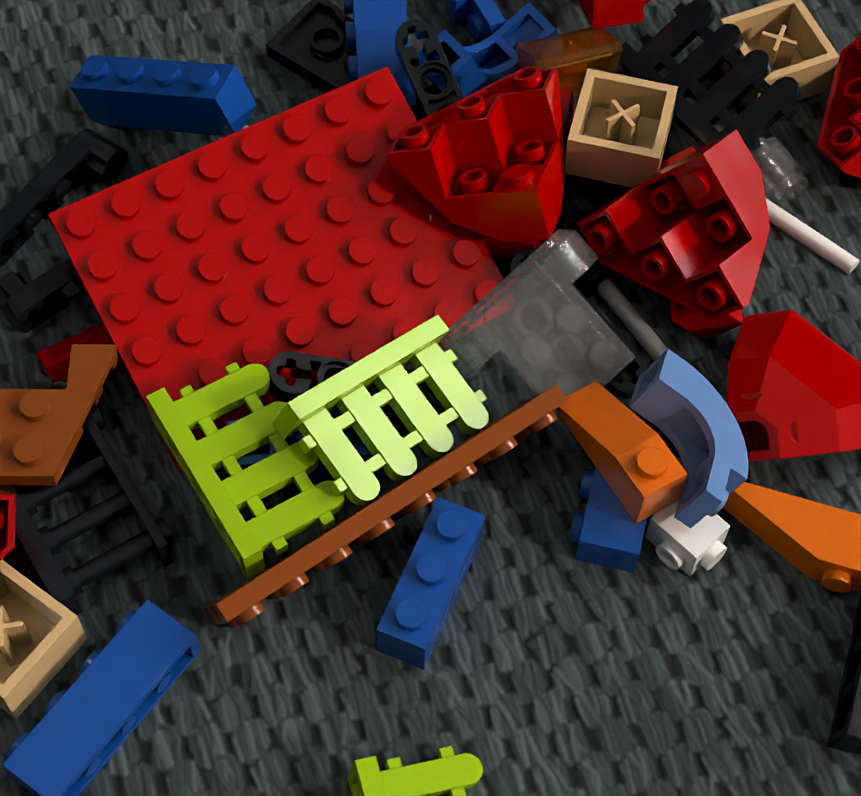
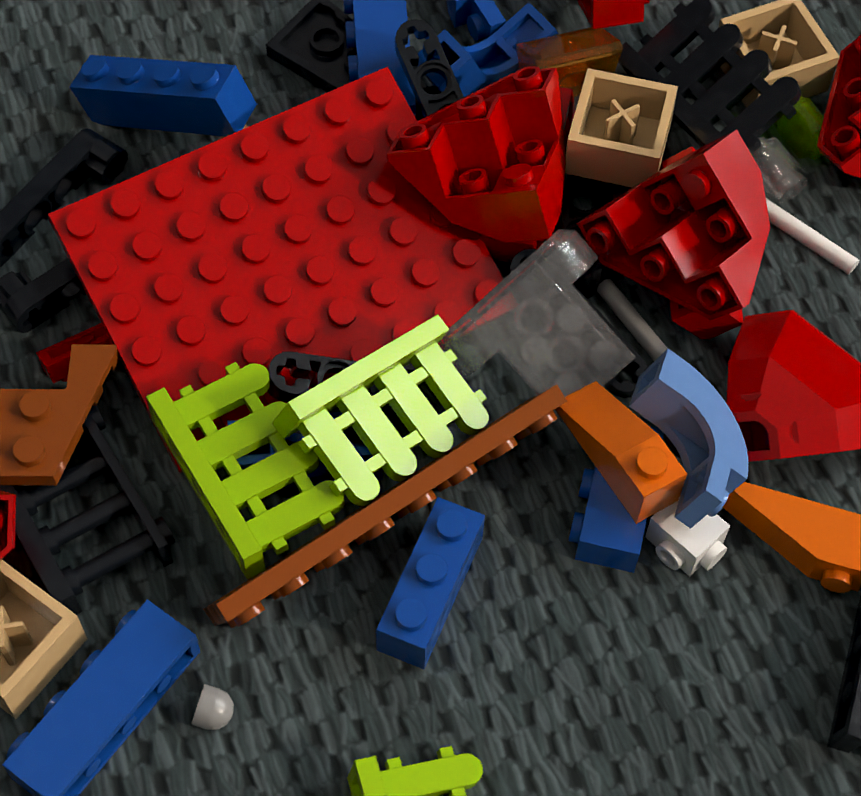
none -> light grey hinge [191,684,234,730]
none -> clear neon green brick [774,95,824,159]

